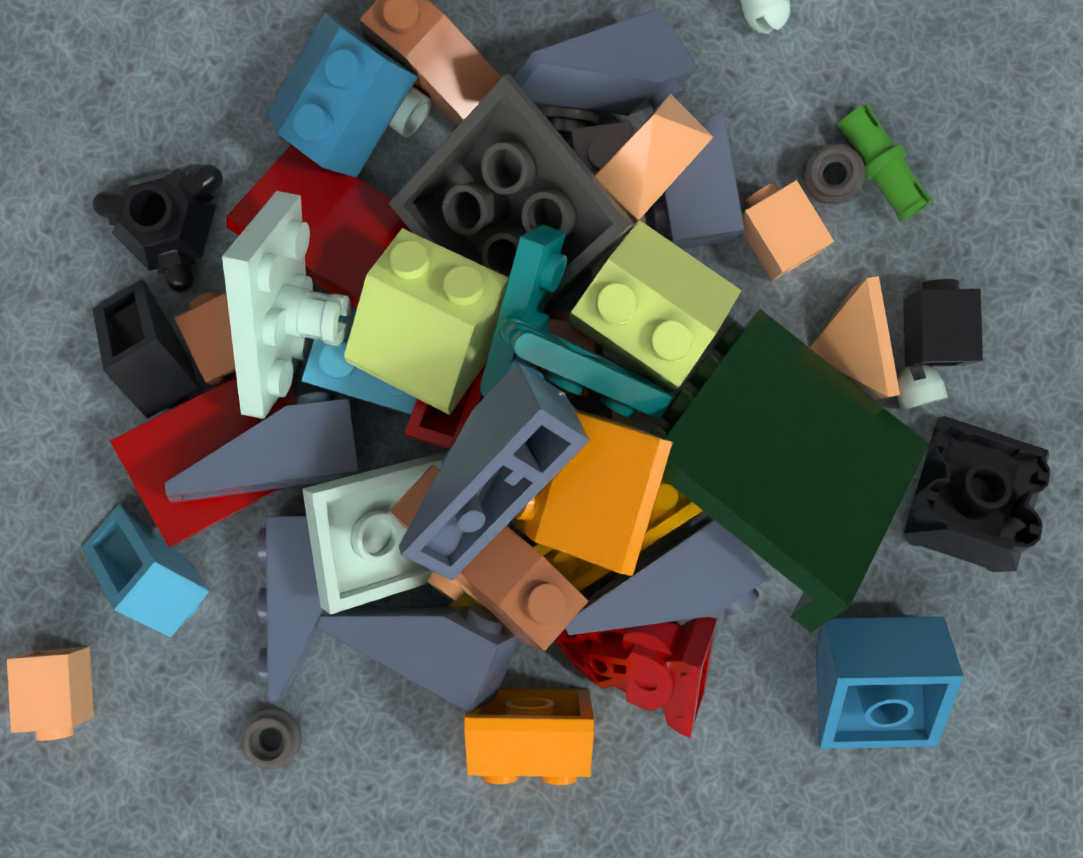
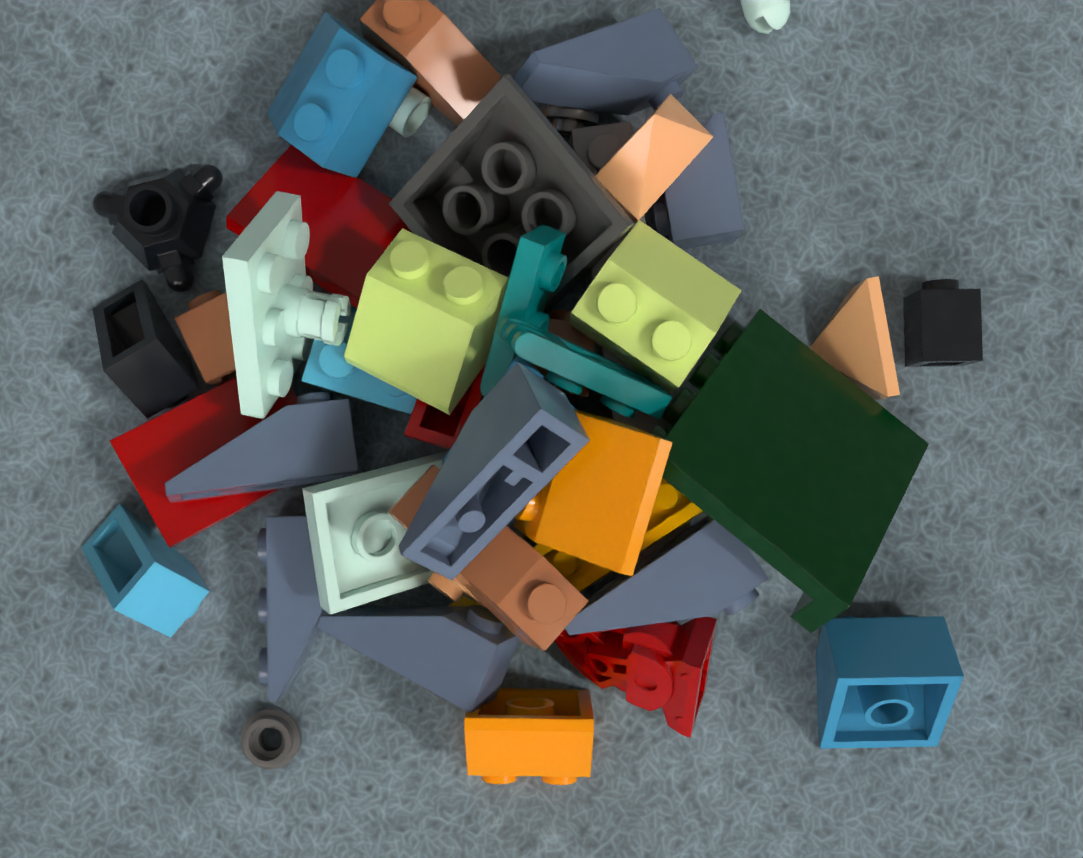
light nougat brick [7,646,94,741] -> none
light nougat brick [742,180,834,281] -> none
flat silver plate [805,144,865,204] -> none
bright green pin [837,103,934,222] -> none
light aqua hinge [897,364,948,410] -> none
black slope [903,416,1050,572] -> none

